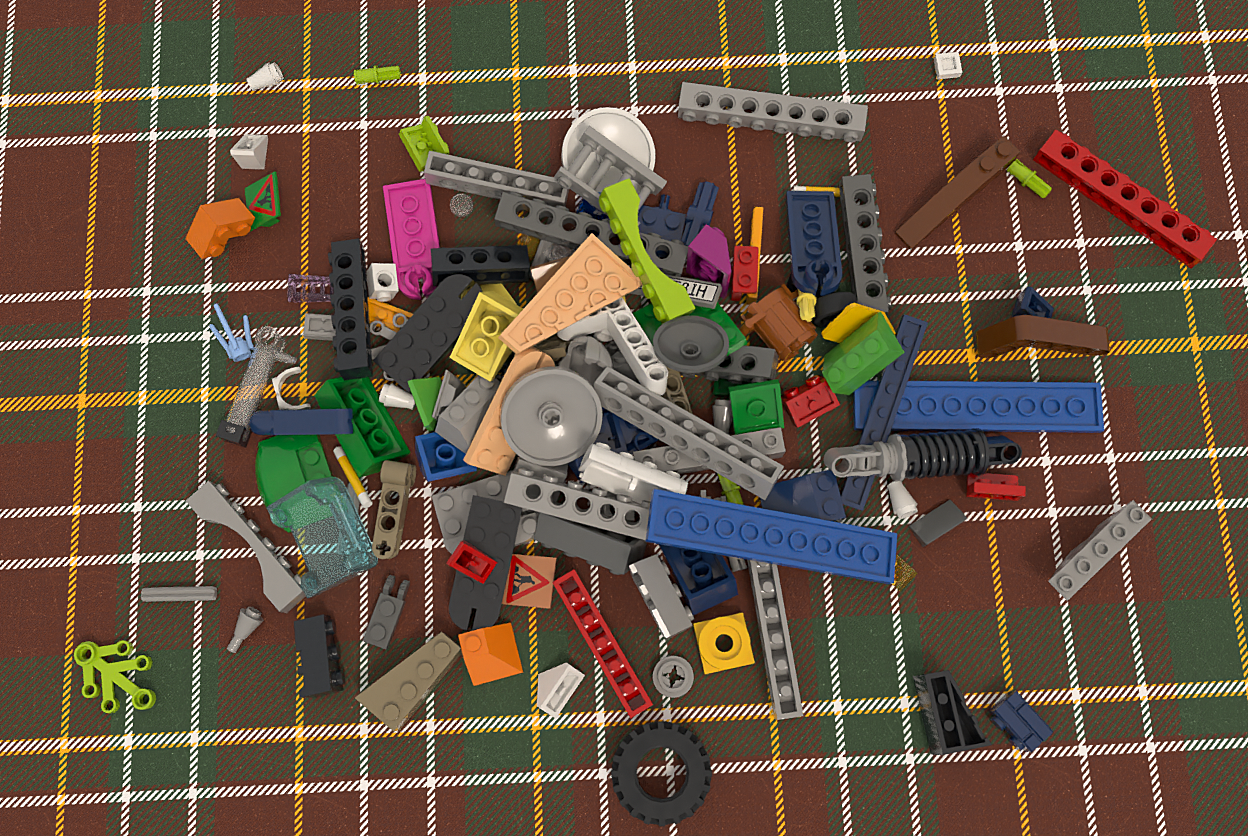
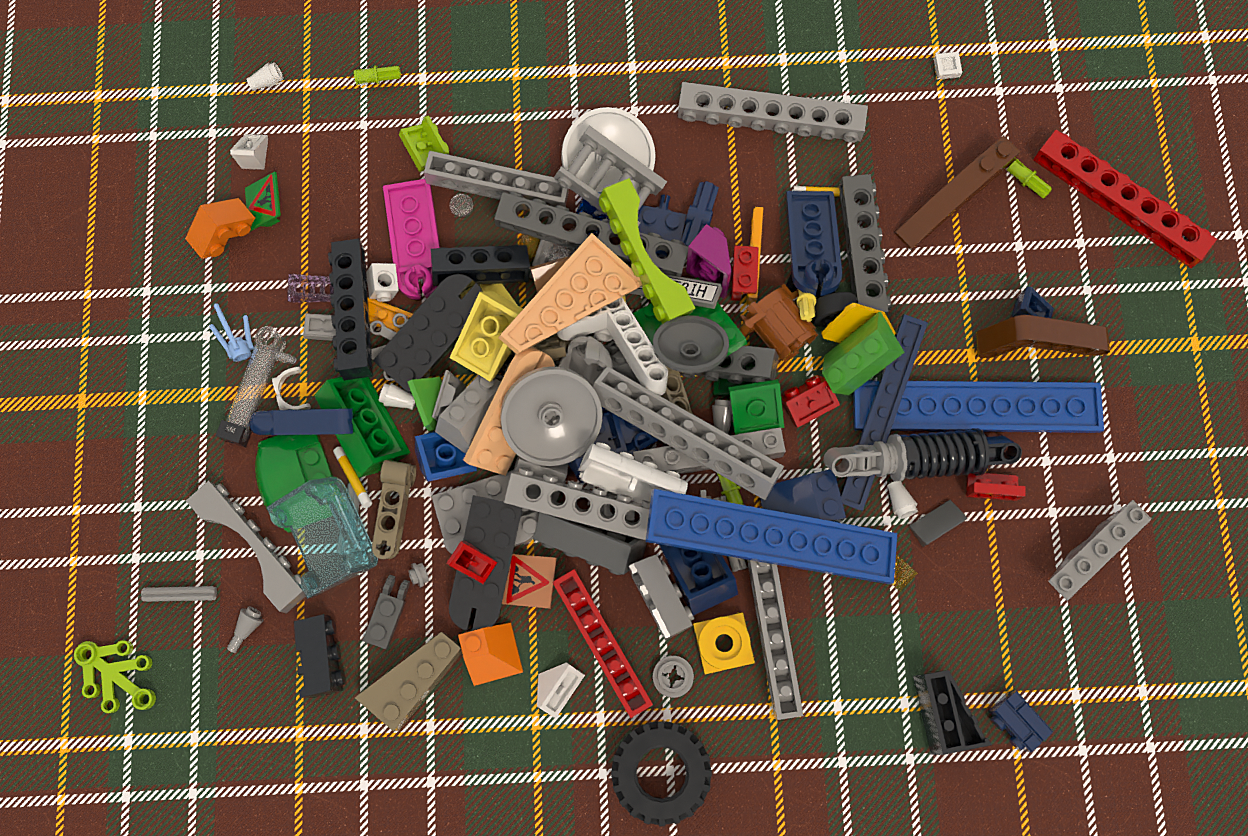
none -> light grey plate [408,563,429,587]

